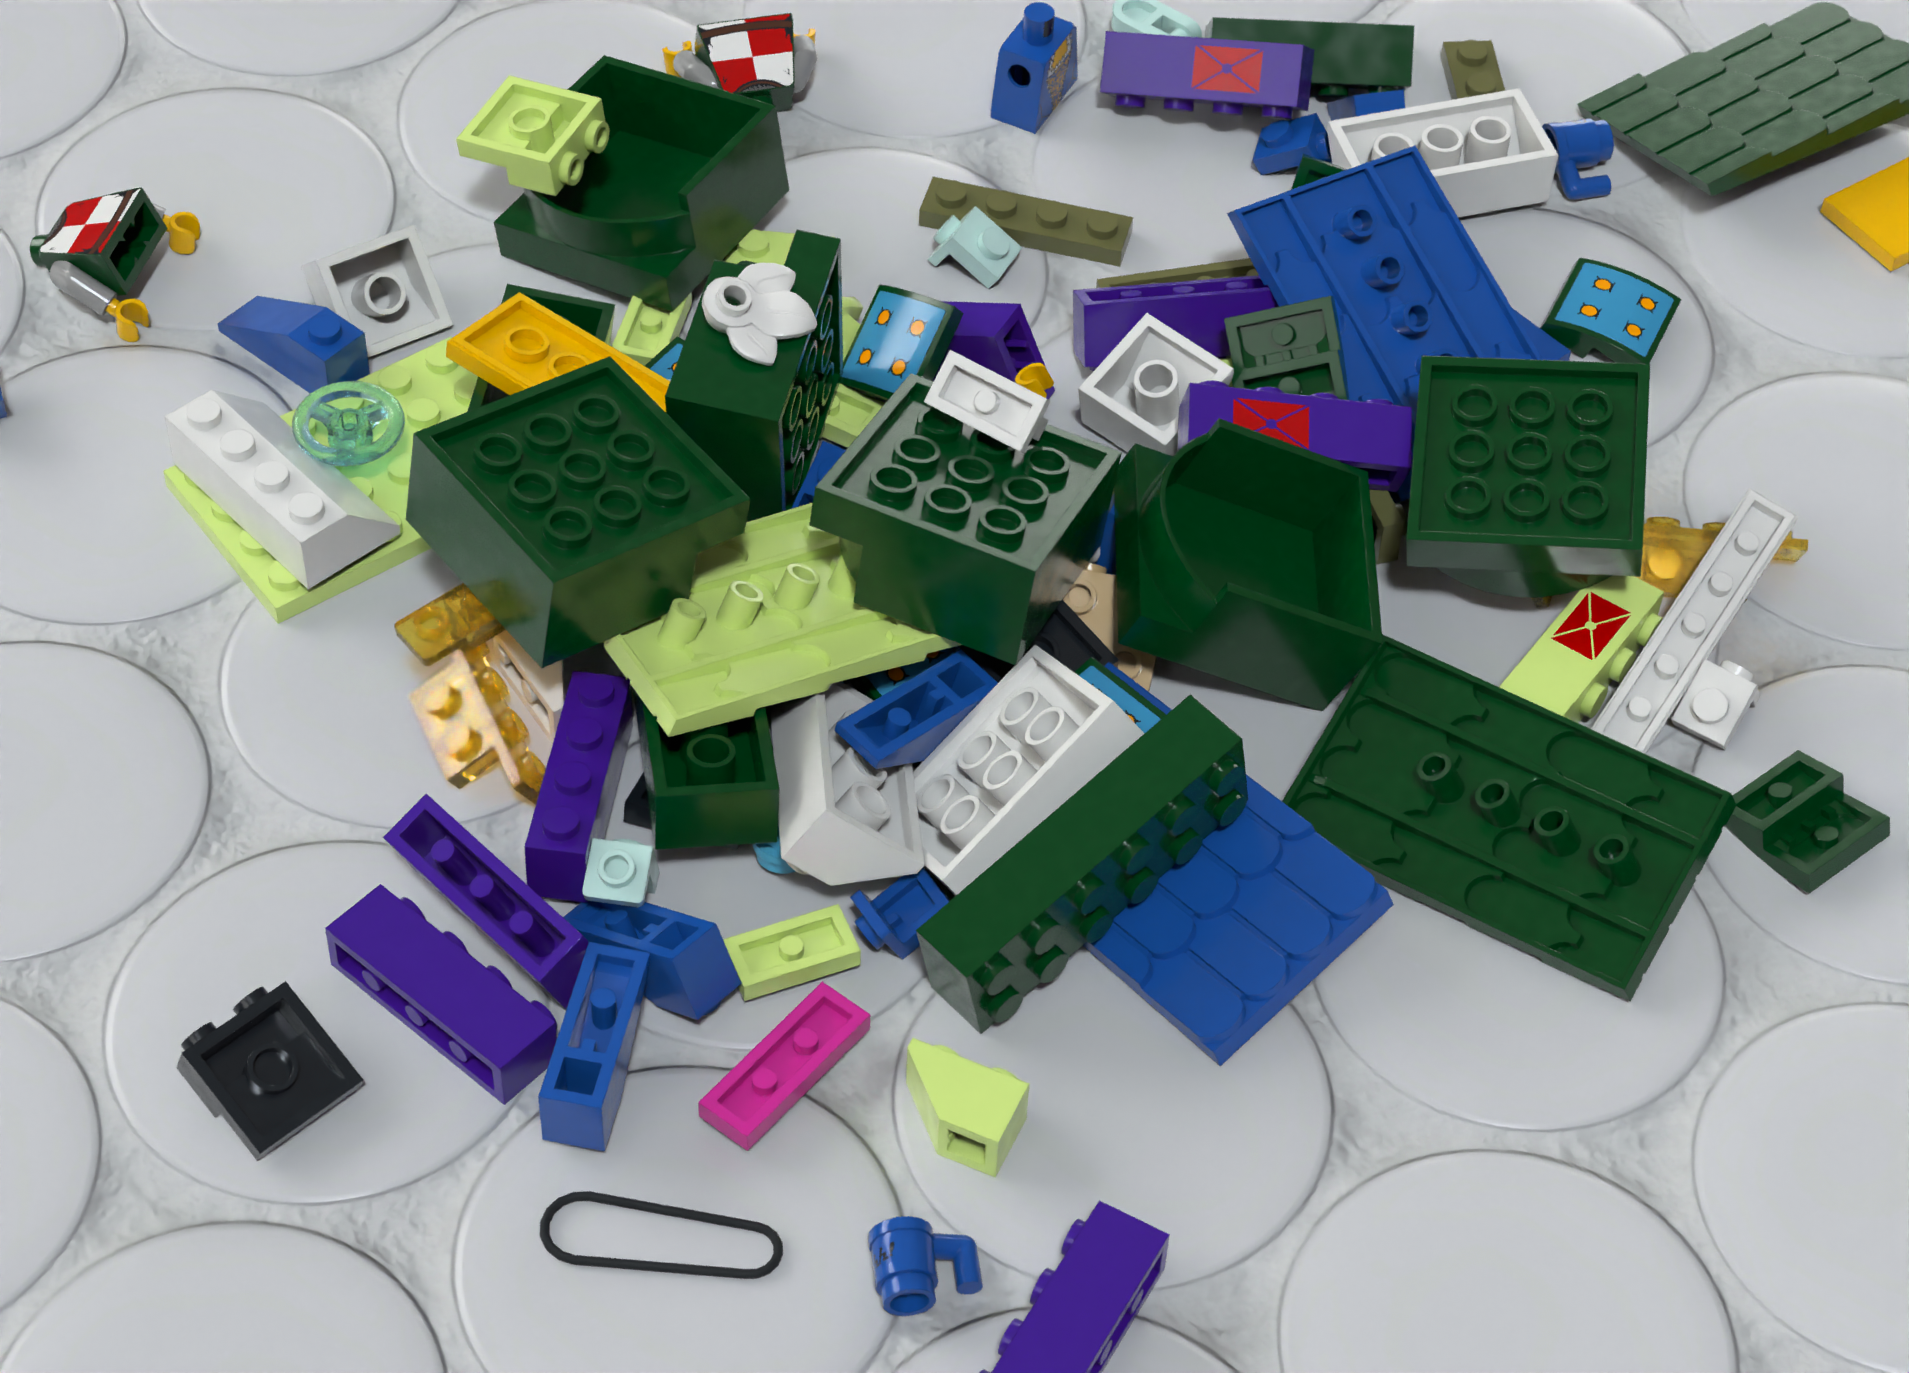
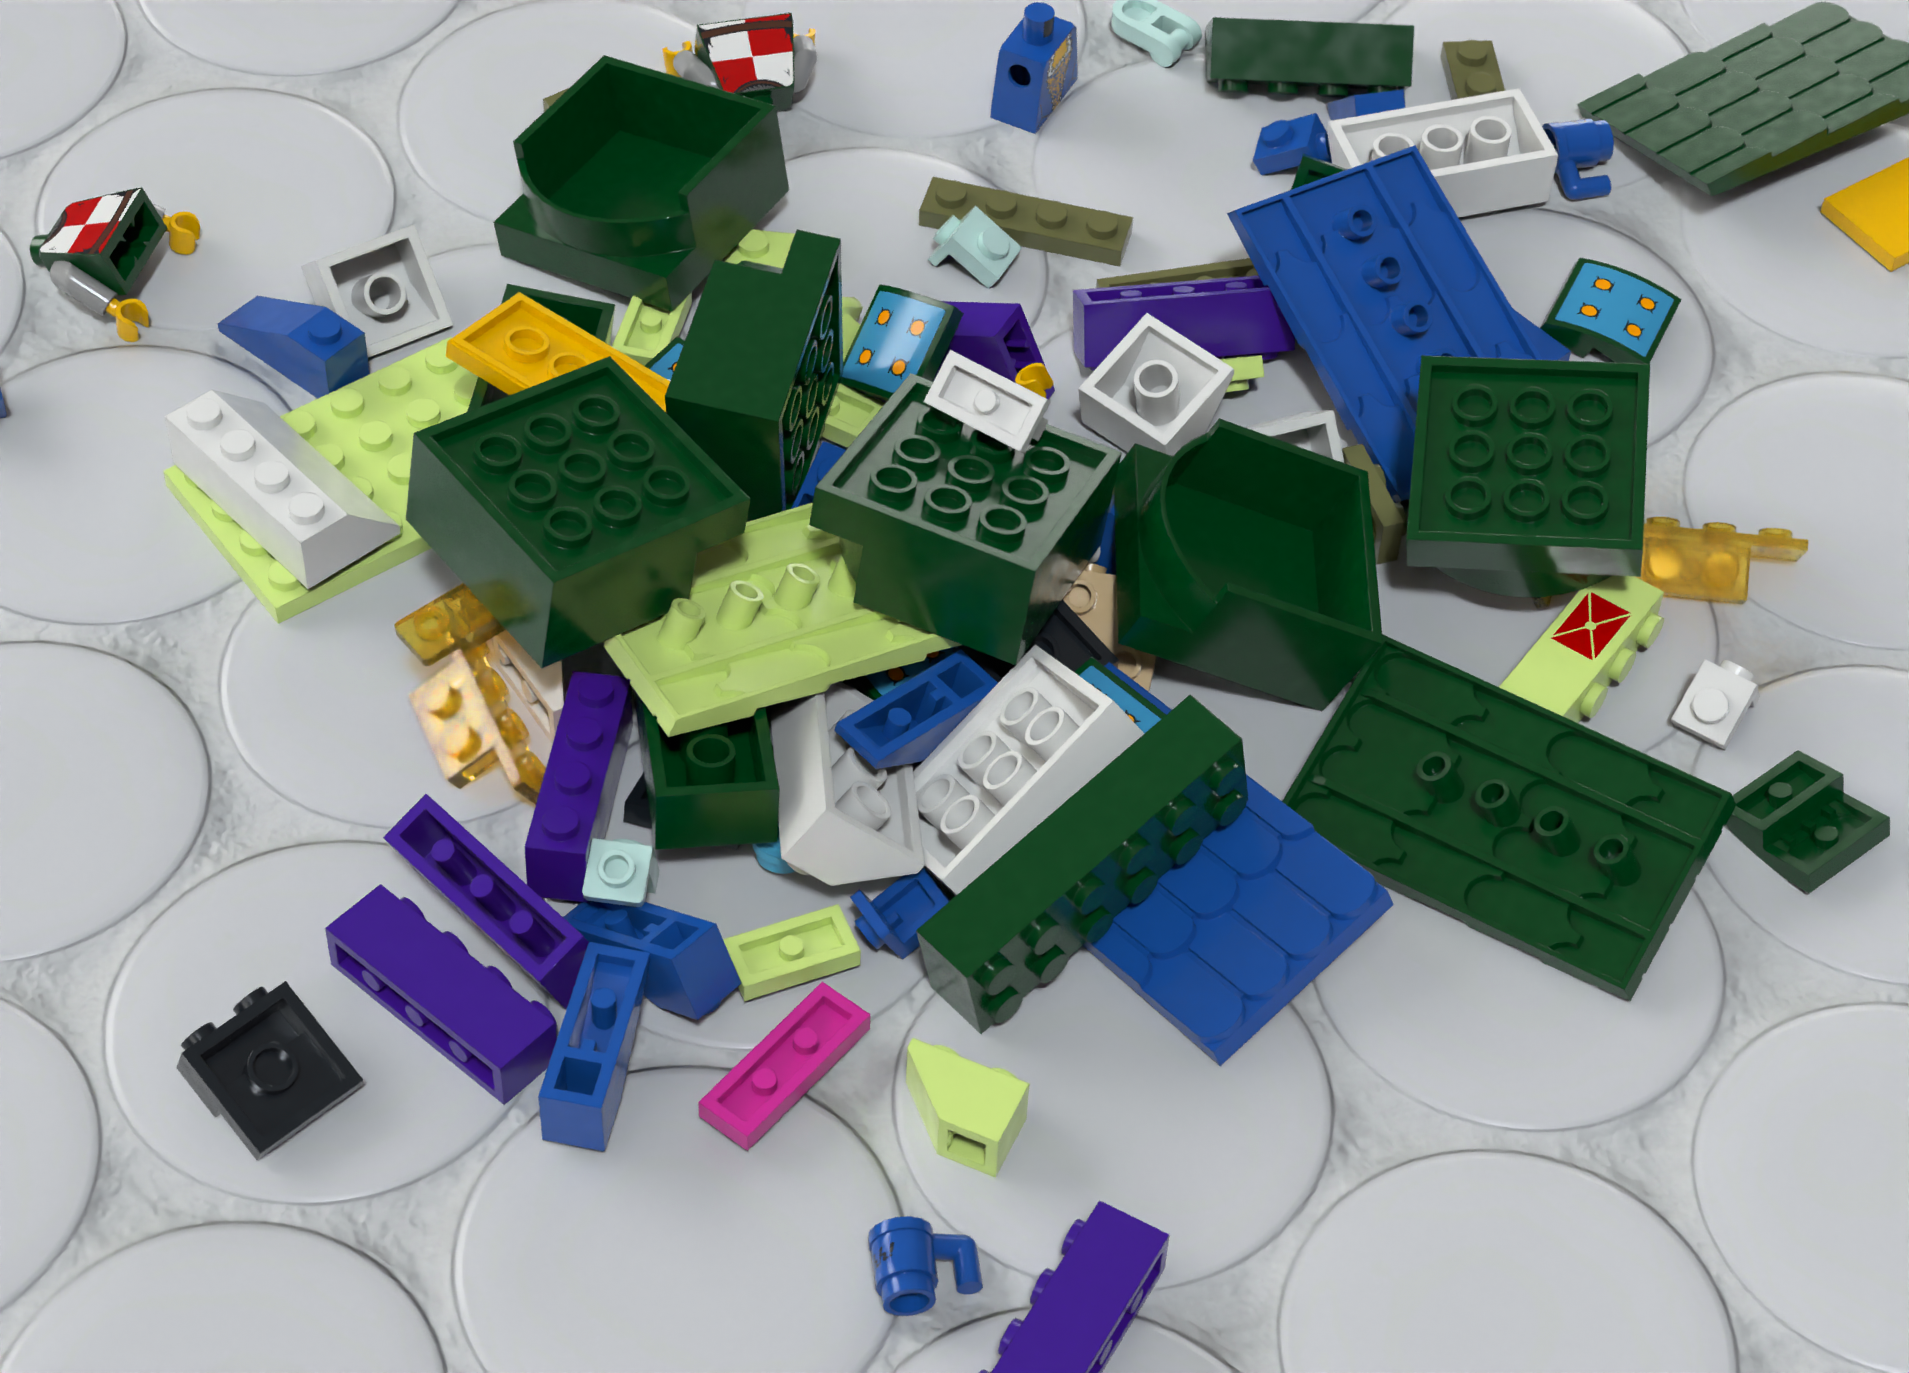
clear light blue piece [292,381,405,467] -> none
yellowish green plate [456,75,610,196] -> none
black piece [540,1191,783,1279] -> none
white plate [702,263,817,366] -> none
dark purple brick [1100,31,1315,119] -> none
dark purple brick [1177,380,1412,492] -> none
dark green slope [1224,296,1349,400] -> none
white tile [1591,488,1799,754] -> none

